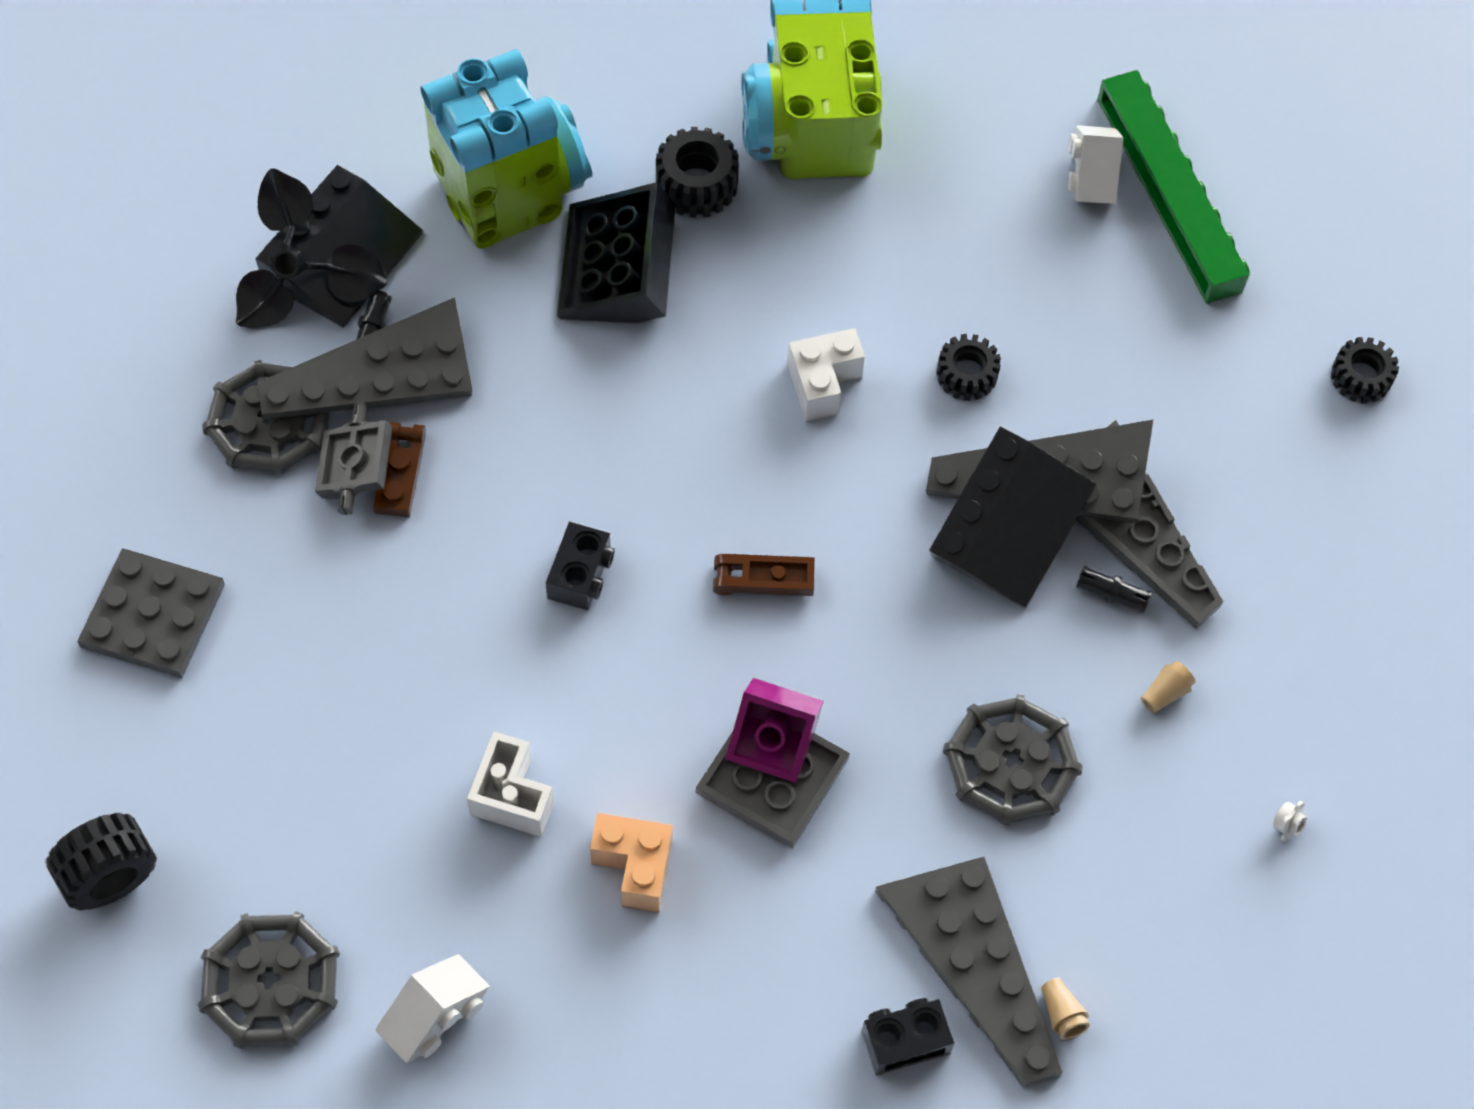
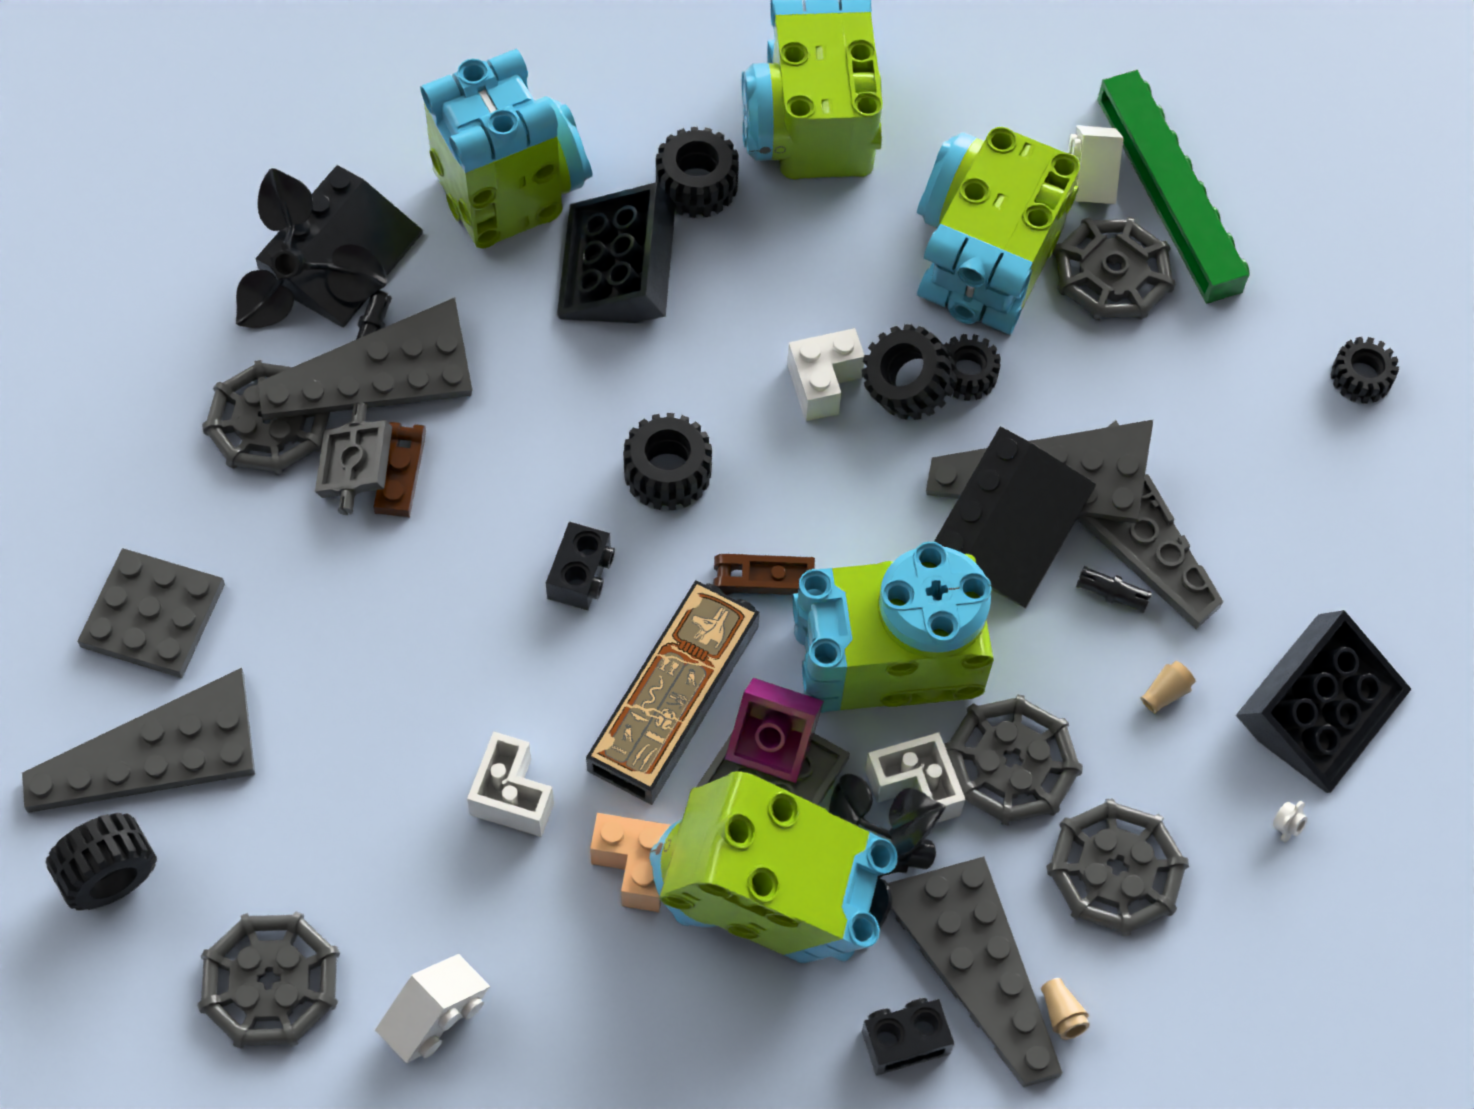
none -> dark grey wing [22,668,255,813]
none -> brick [586,580,760,805]
none -> black tyre [623,413,712,511]
none -> lime piece [649,771,898,964]
none -> piece [792,541,994,713]
none -> black plant [828,774,946,929]
none -> black tyre [861,324,957,420]
none -> white brick [865,732,965,823]
none -> piece [917,127,1080,335]
none -> dark grey plate [1046,799,1189,936]
none -> dark grey plate [1053,216,1176,320]
none -> black slope [1236,610,1411,793]

